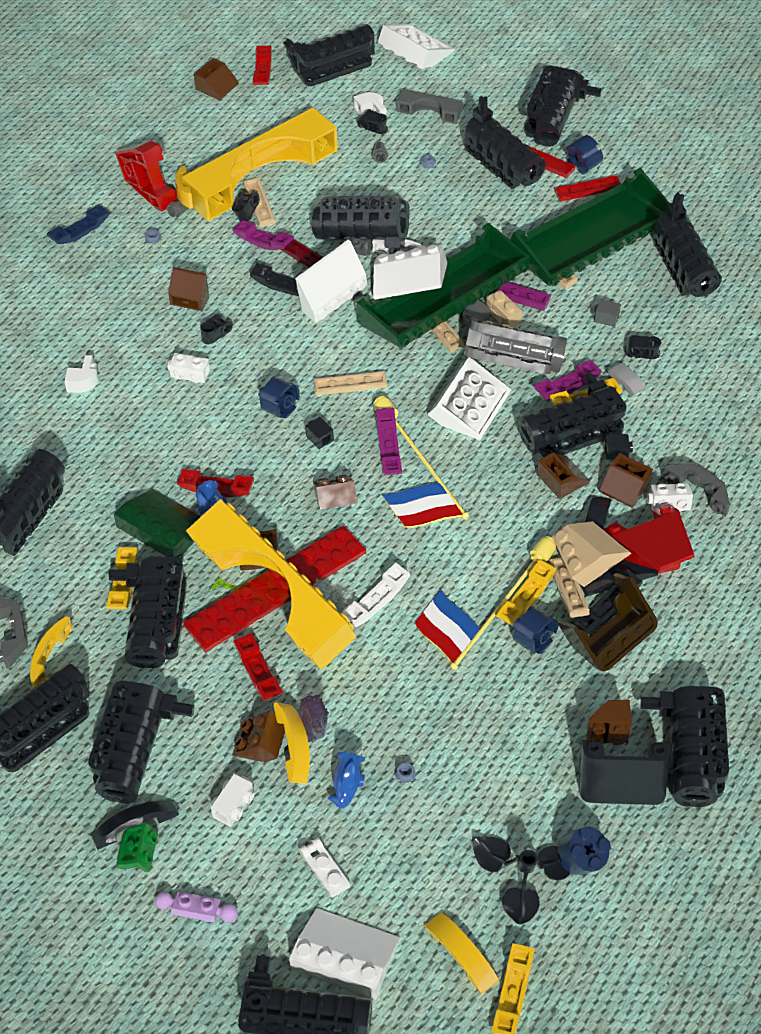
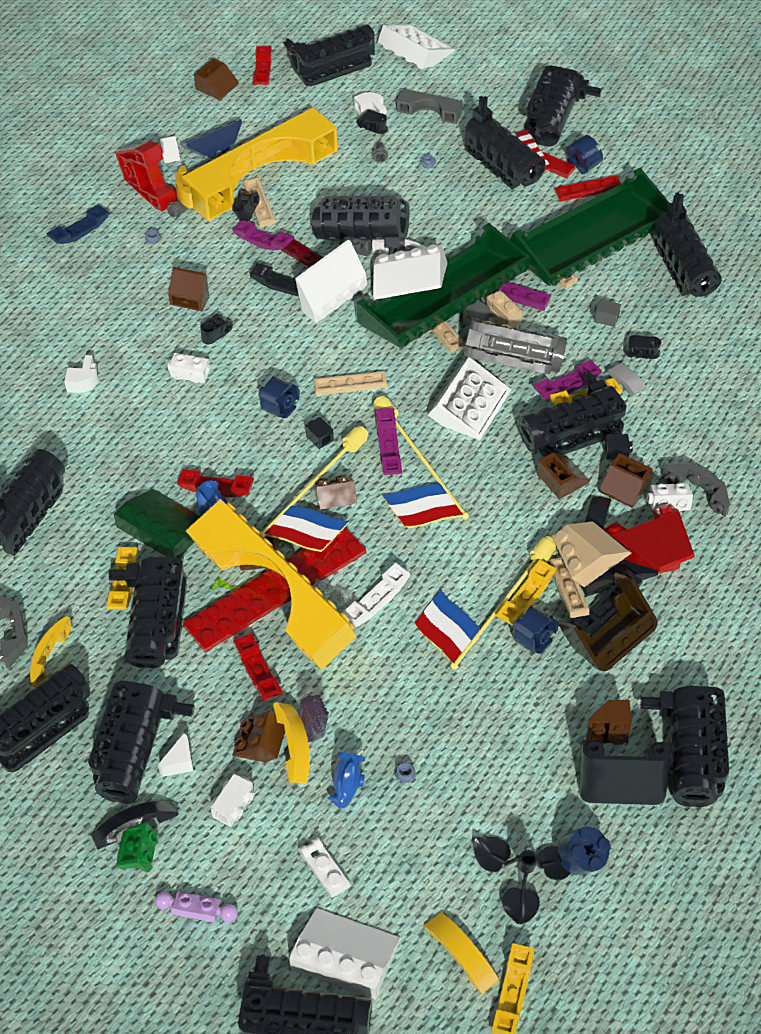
none -> white slope [158,734,193,776]
none -> white slope [159,136,180,163]
none -> dark blue wedge [181,119,242,158]
none -> flag [259,426,369,552]
none -> sticker [516,130,552,171]

